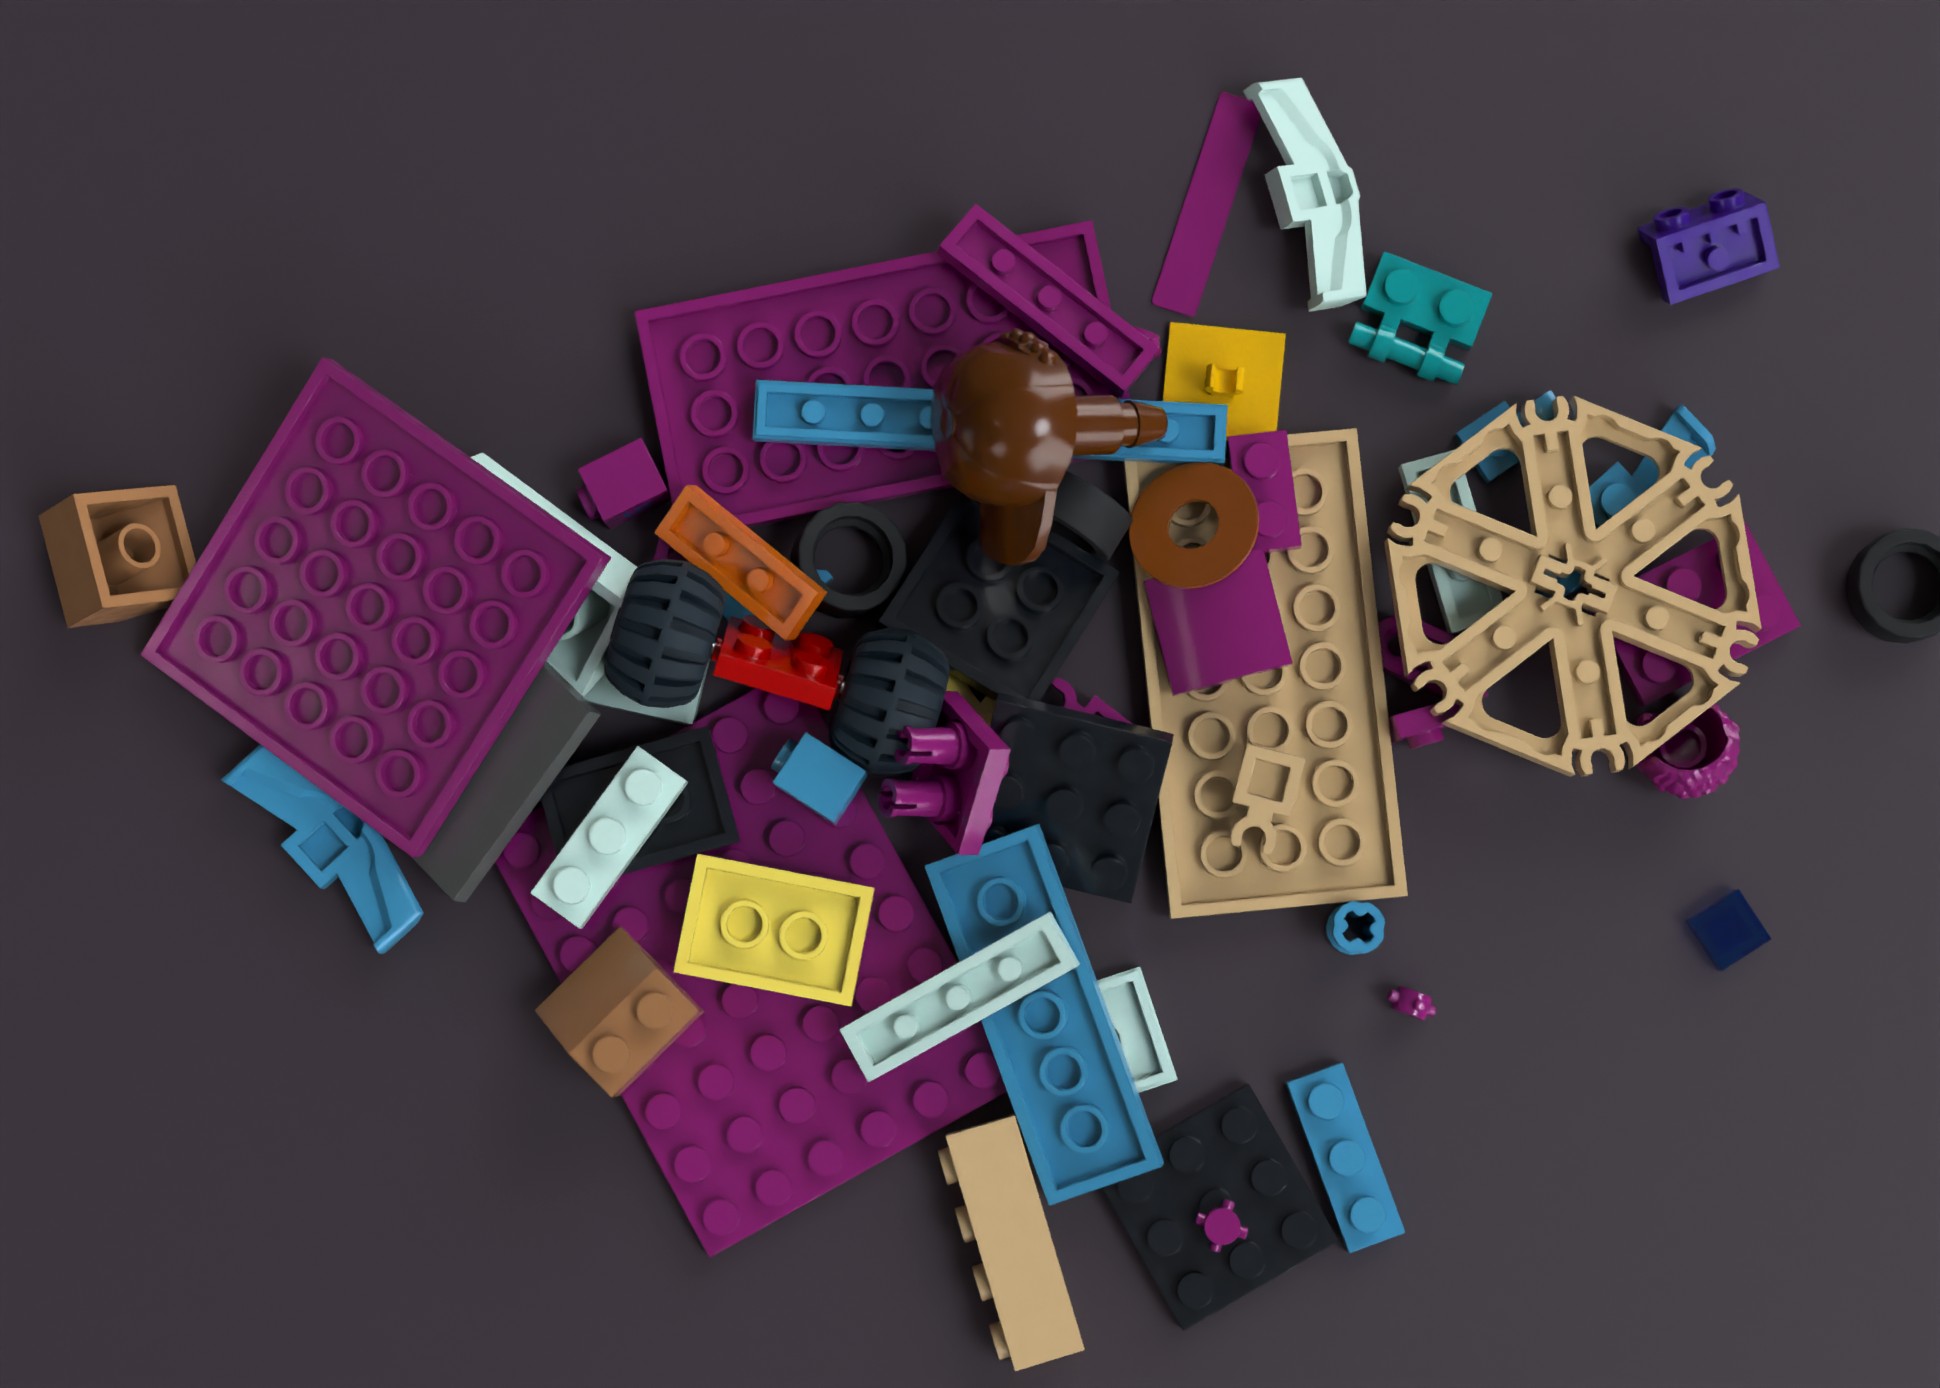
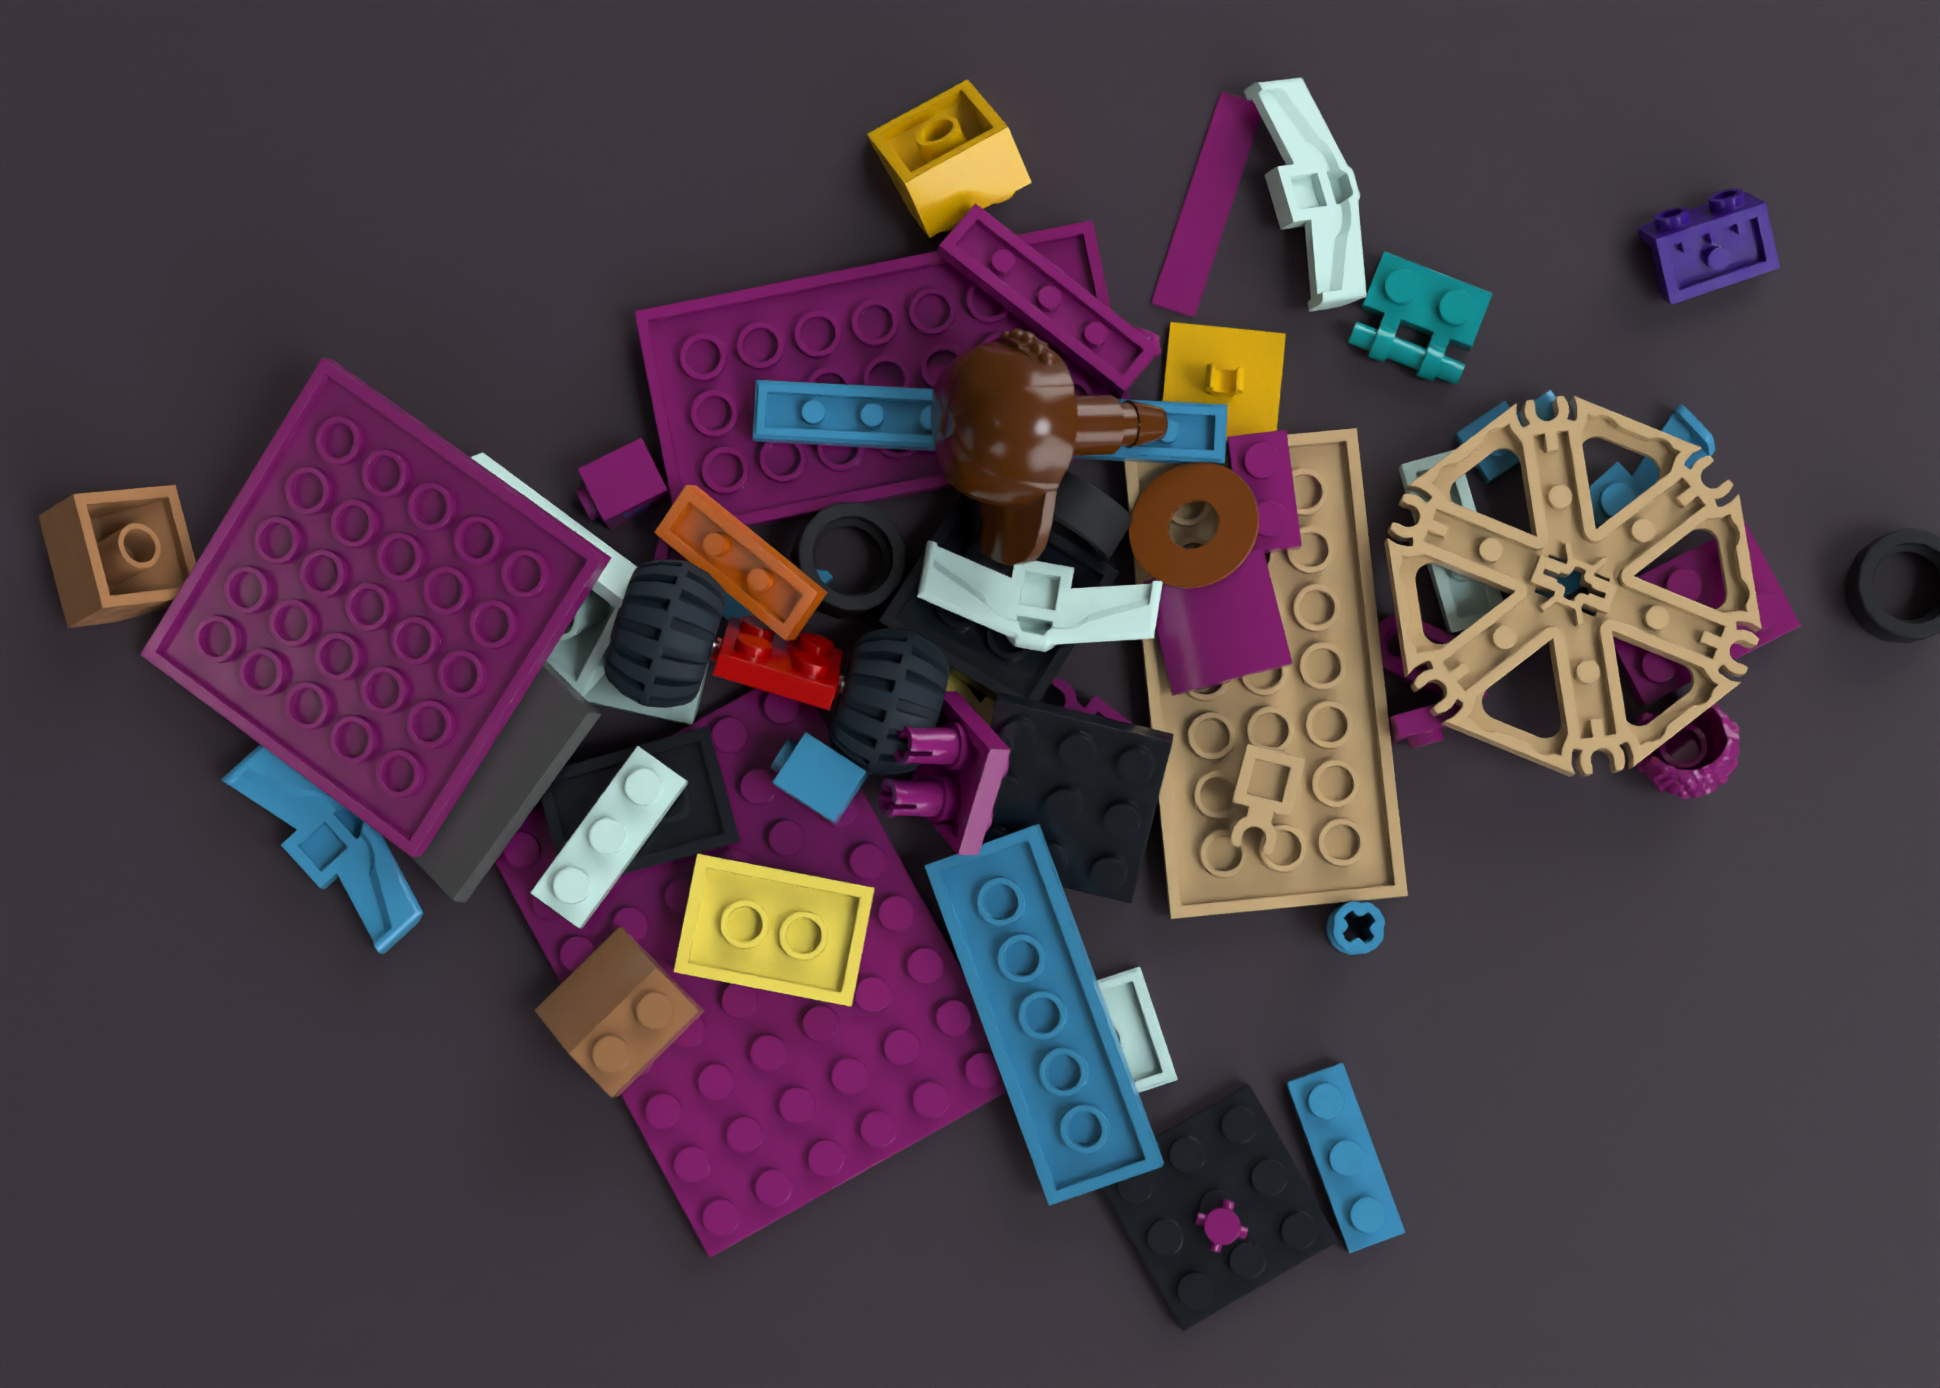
light aqua plate [839,912,1080,1082] -> none
tan brick [938,1114,1085,1371] -> none
magenta piece [1387,986,1437,1021] -> none
clear blue tile [1685,889,1771,971] -> none
none -> yellow slope [867,79,1032,238]
none -> light aqua plate [917,540,1163,652]

